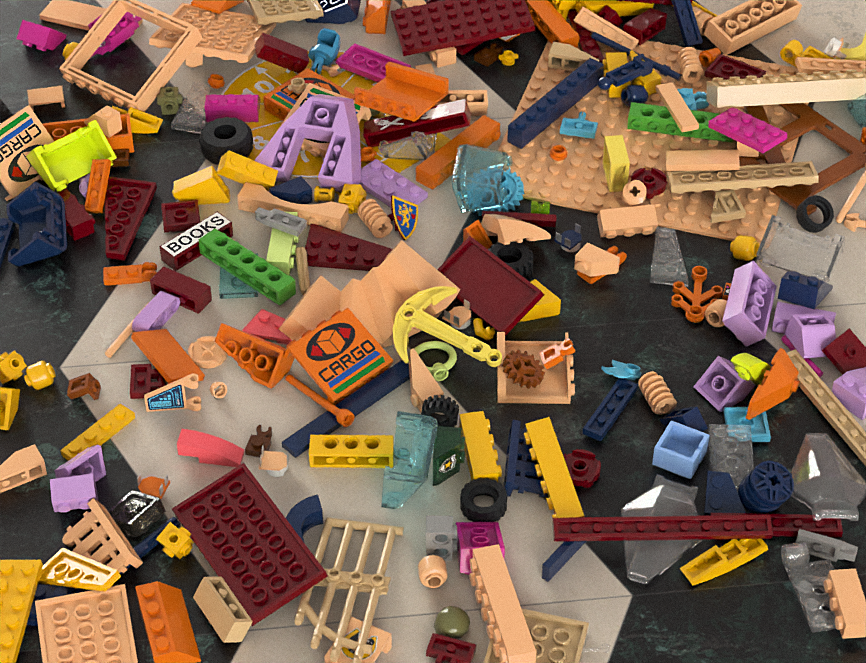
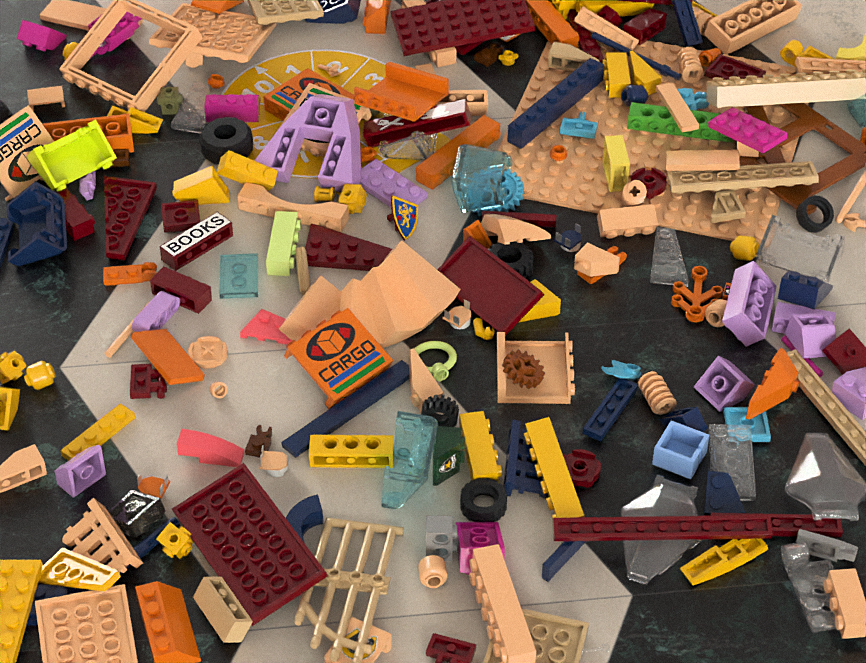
lavender slope [50,473,98,513] -> none
dark orange bracket [67,373,101,400] -> none
light nougat slope [84,105,122,138] -> none
orange tile [84,159,111,213] -> none
flag [144,374,201,412] -> none
bright green brick [198,228,296,306] -> none
orange wedge [215,323,294,389] -> none
dark red brick [255,32,309,74] -> none
light grey hinge [255,207,307,237] -> none
dark blue slope [269,176,313,204] -> none
orange piece [286,374,355,427] -> none
tan plate [288,78,308,94] -> none
dark azure piece [308,28,341,74] -> none
dark pink plate [336,43,411,82] -> none
light nougat piece [358,199,393,238] -> none
light yellow piece [393,286,502,367] -> none
olive hair [434,606,470,639] -> none
clear neon green wheel [531,201,550,214] -> none
orange plate [539,338,576,369] -> none
dark blue plate [598,54,653,90] -> none
neon yellow slope [731,353,771,386] -> none
dark blue wheel [738,461,794,514] -> none
white piece [824,38,849,60] -> none

